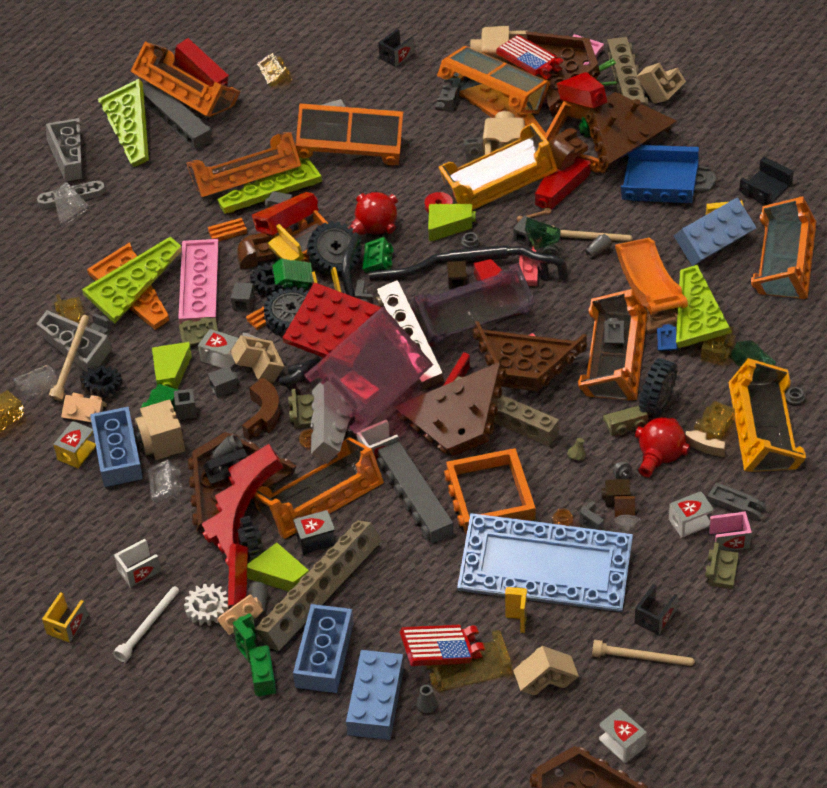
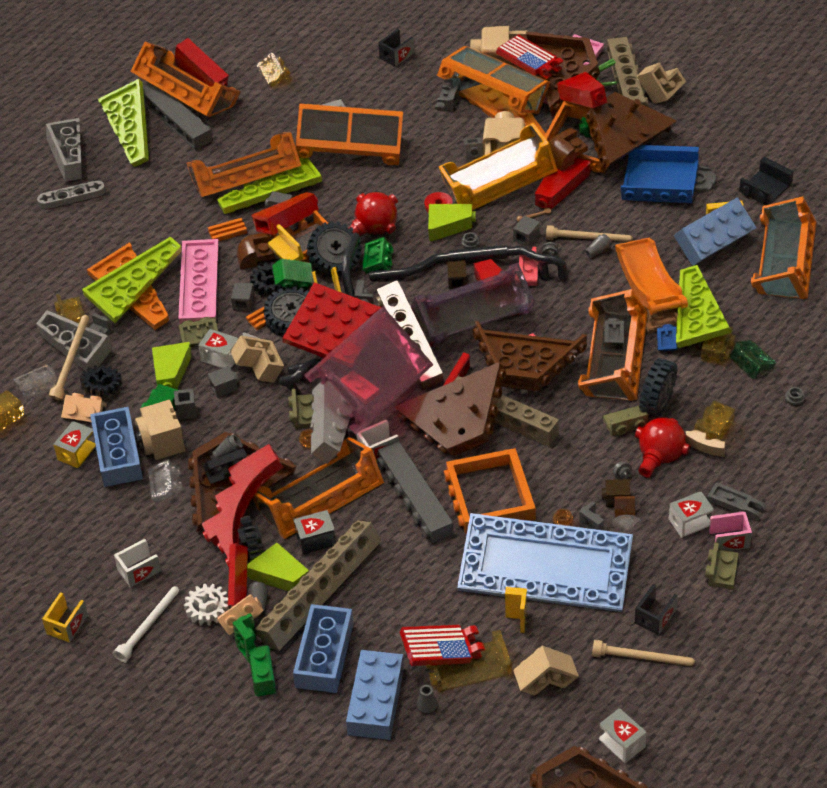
clear wing [53,182,89,227] -> none
reddish brown arch [242,378,280,440] -> none
clear green slope [525,217,561,250] -> none
olive rock [567,438,586,460] -> none
windscreen [728,358,806,472] -> none

